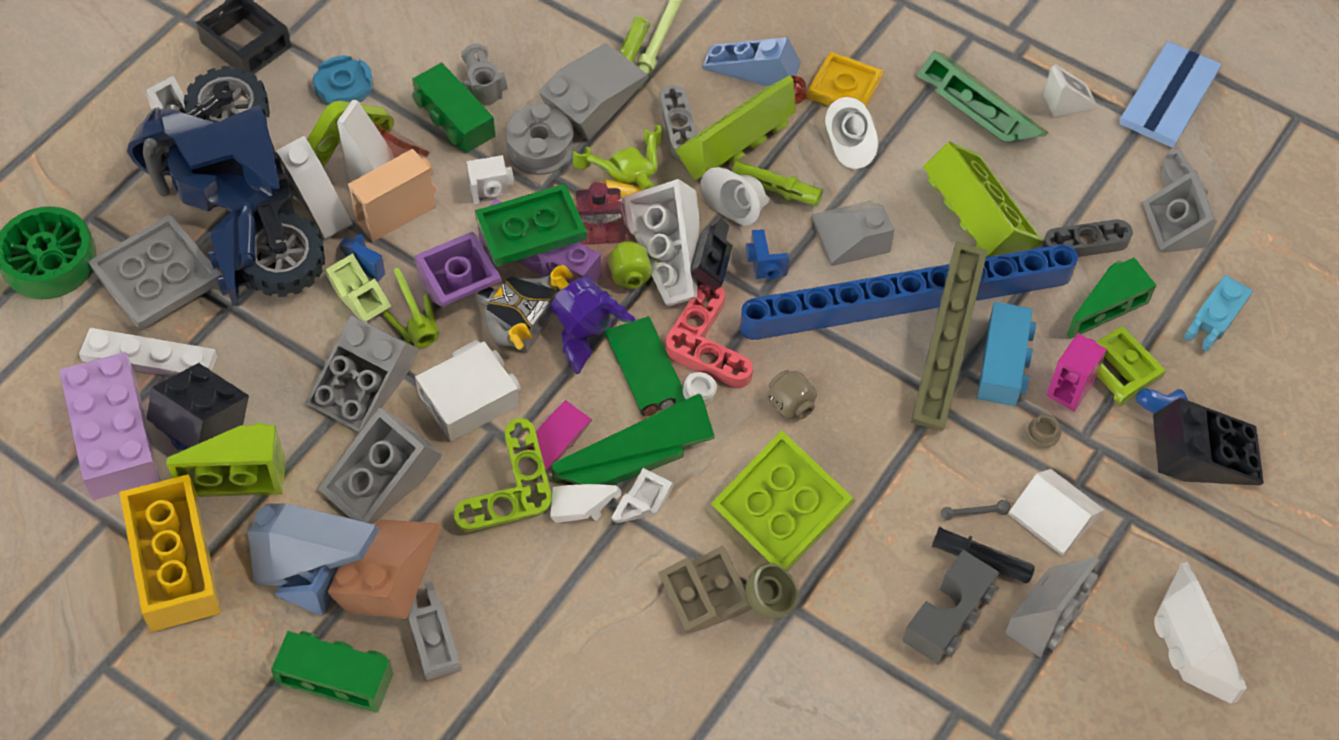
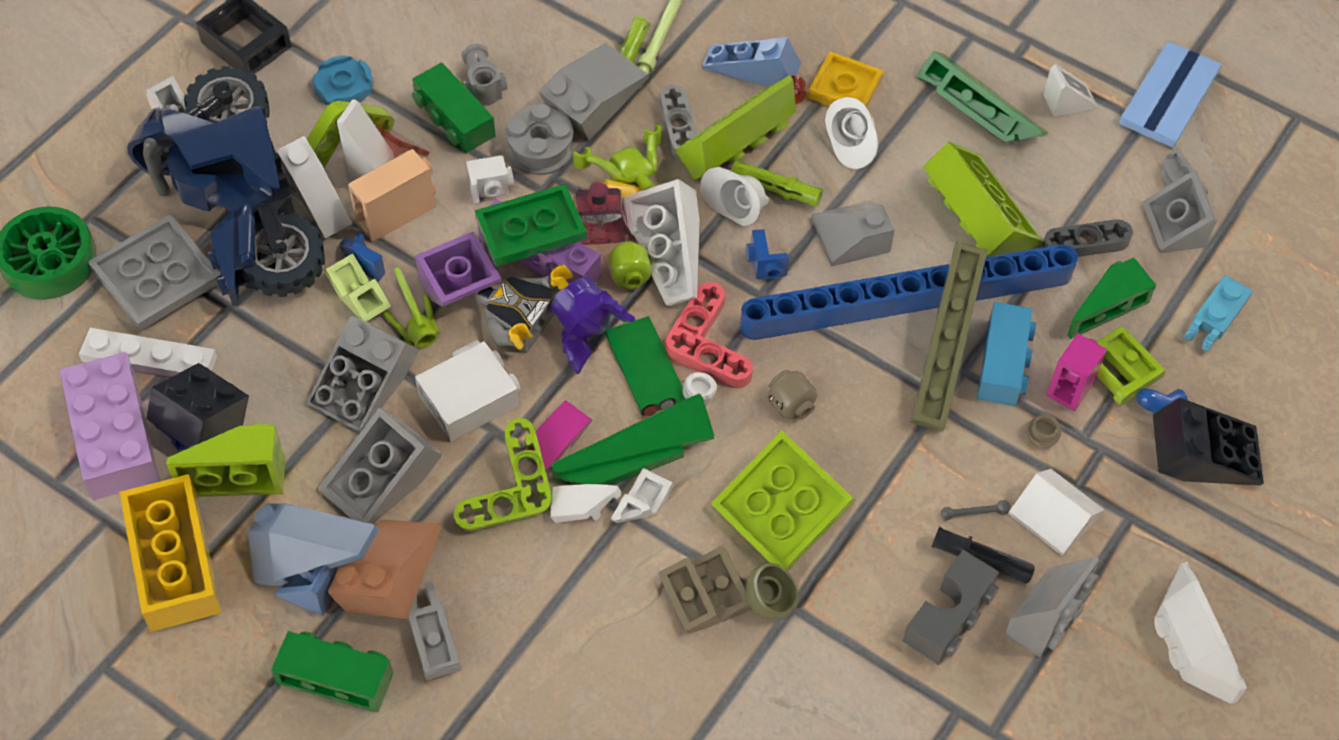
black hinge [691,218,733,291] -> none

